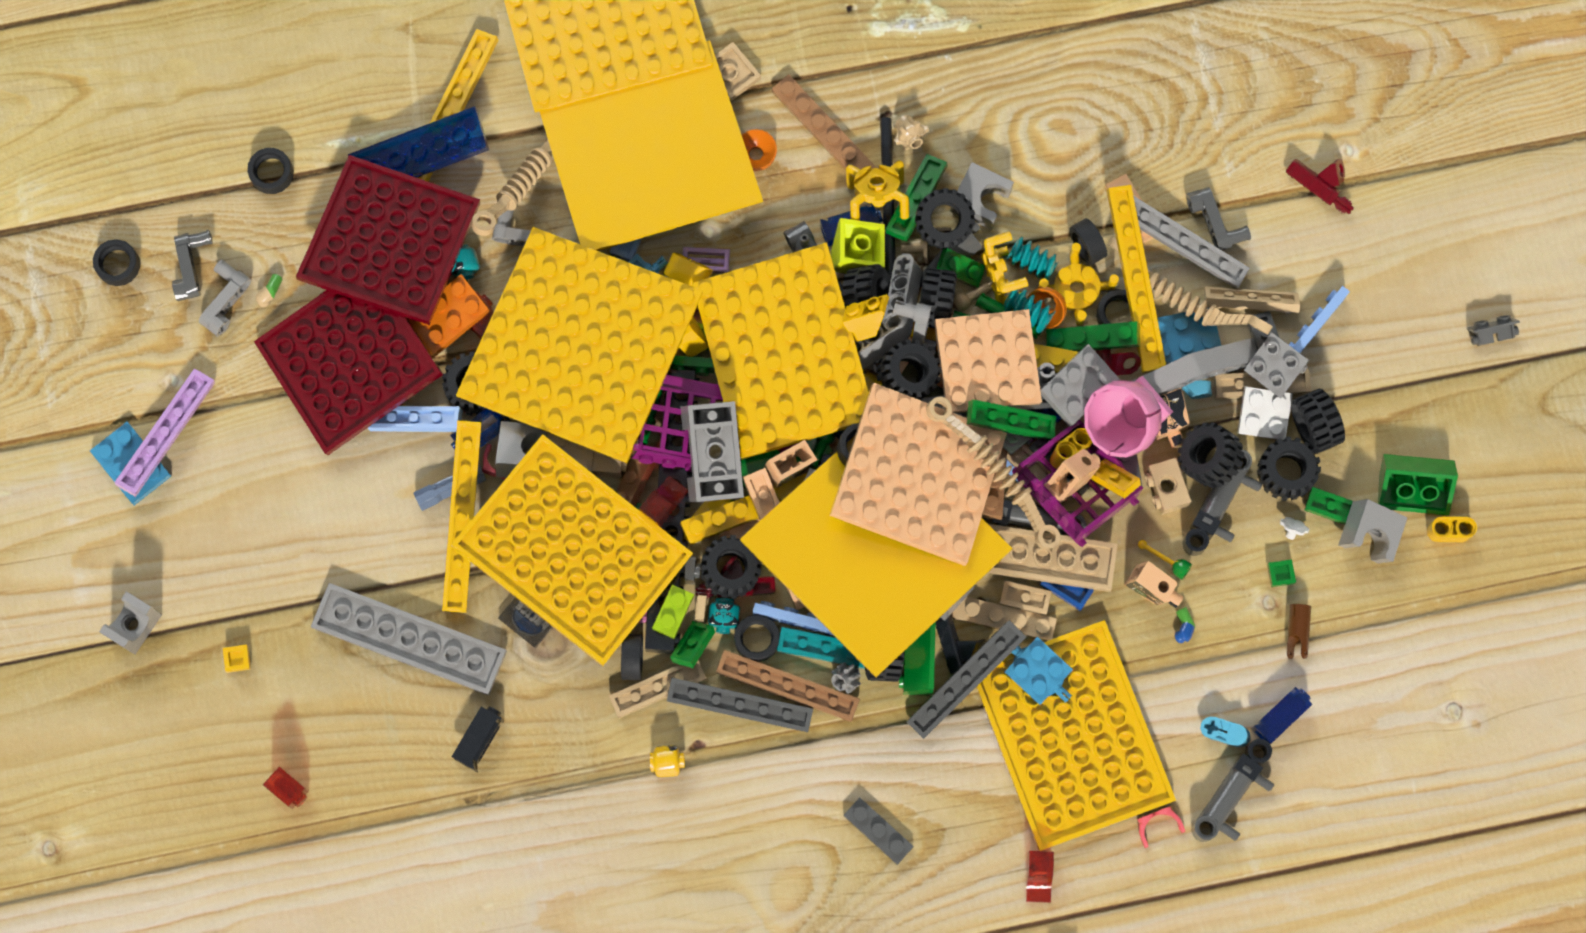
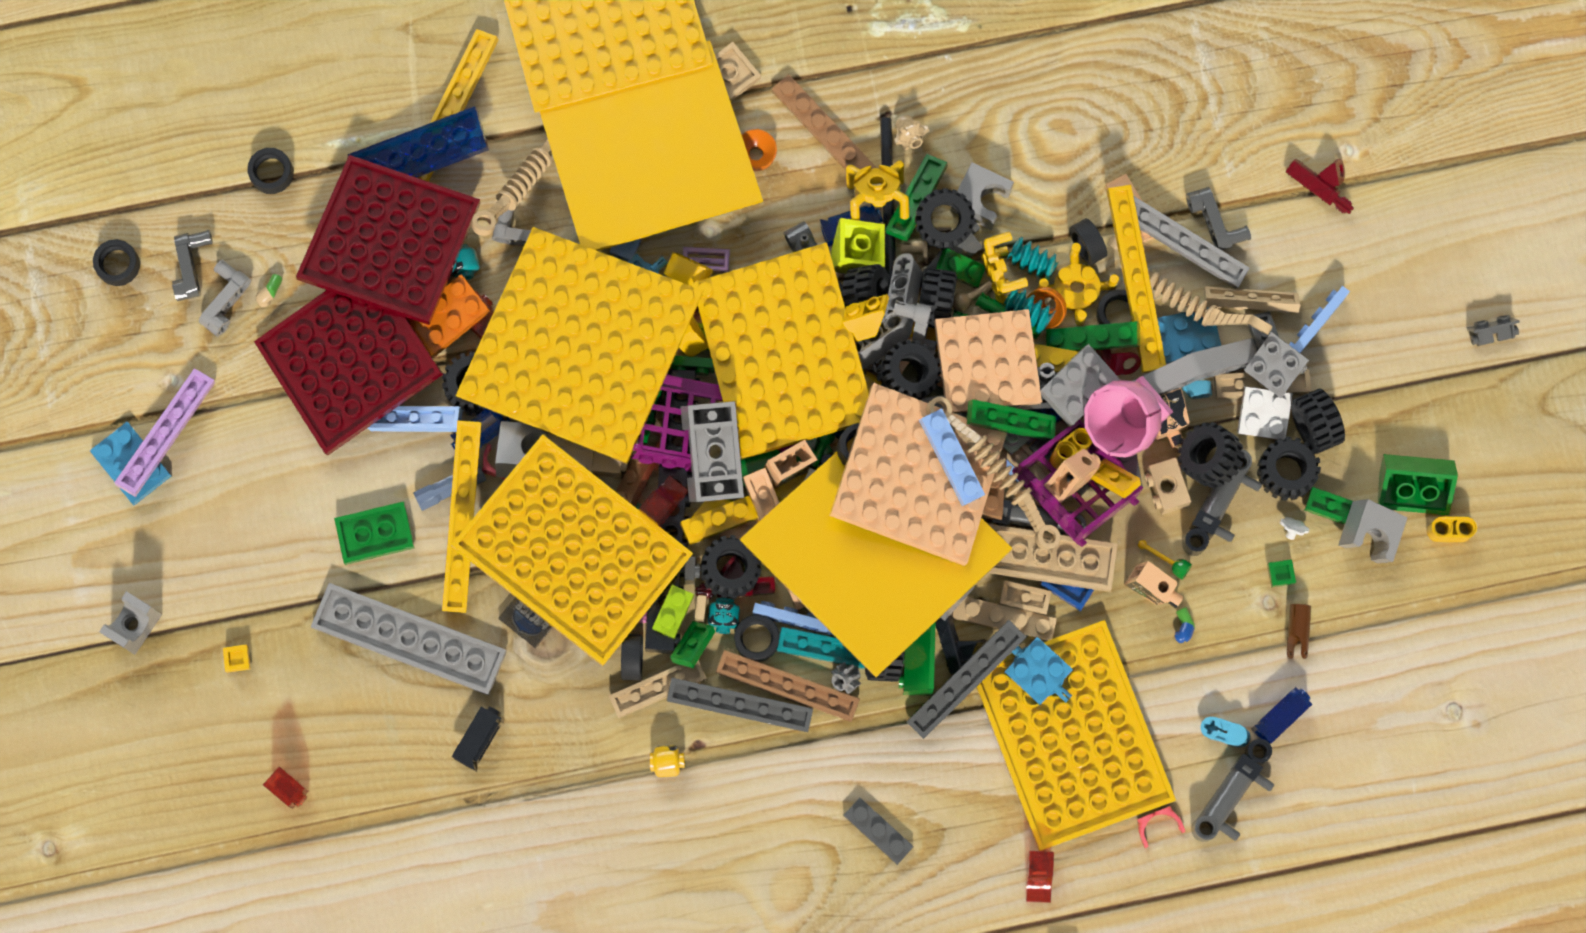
none -> green plate [334,501,415,565]
none -> light blue plate [919,408,985,506]

